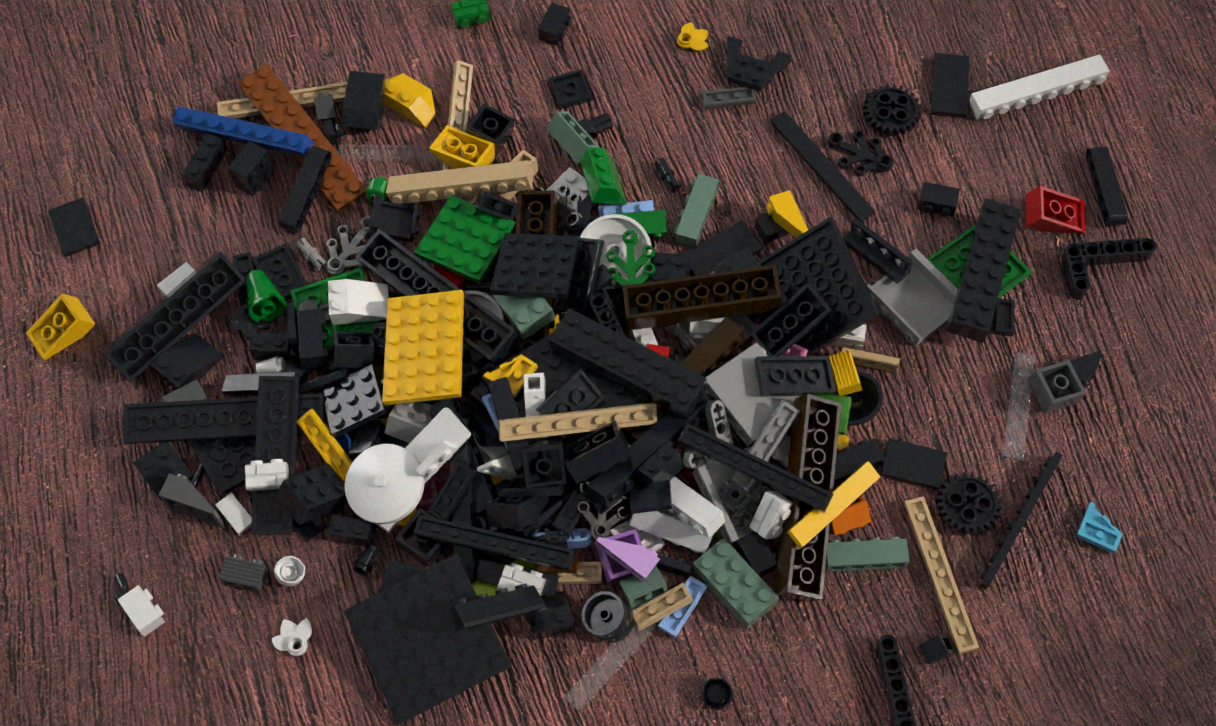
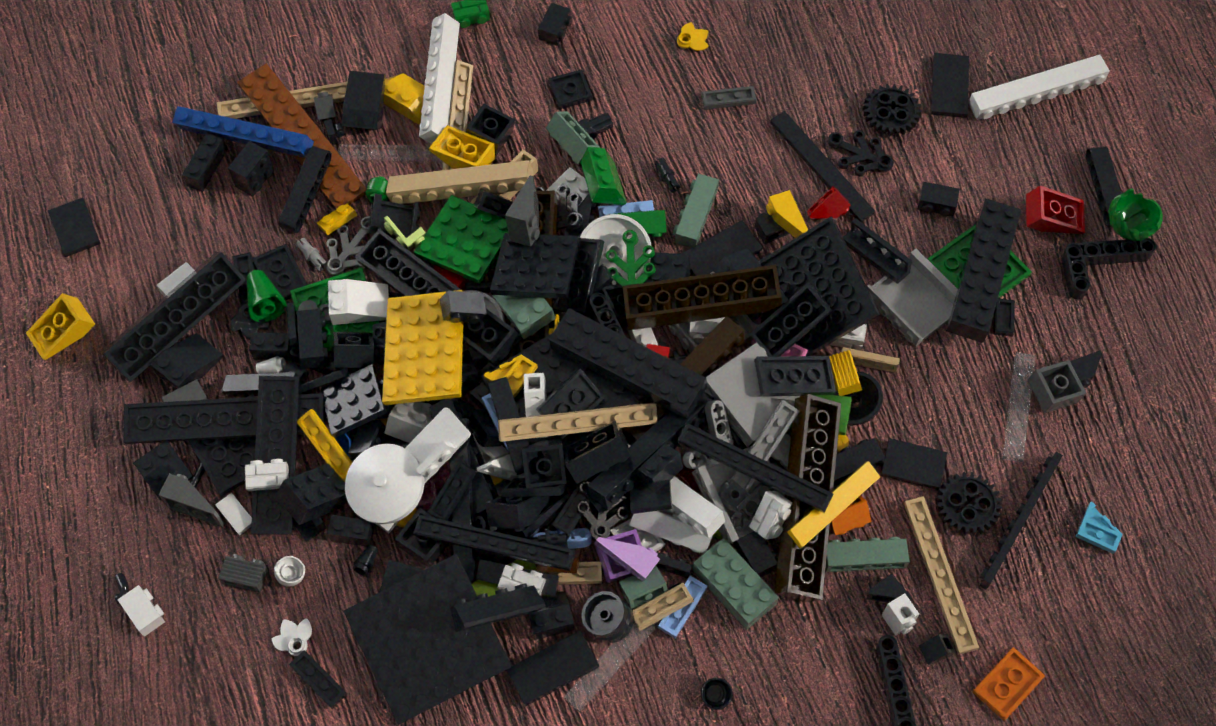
black wing [727,36,793,92] -> none
none -> black plate [289,650,347,709]
none -> yellow plate [317,203,357,235]
none -> yellowish green bracket [384,216,426,251]
none -> white brick [419,13,460,144]
none -> black brick [440,291,487,324]
none -> dark grey slope [505,175,540,247]
none -> black tile [507,631,600,707]
none -> red slope [807,186,851,218]
none -> black slope [866,574,911,603]
none -> white brick [882,593,919,636]
none -> orange tile [972,647,1045,721]
none -> green piece [1109,188,1163,241]

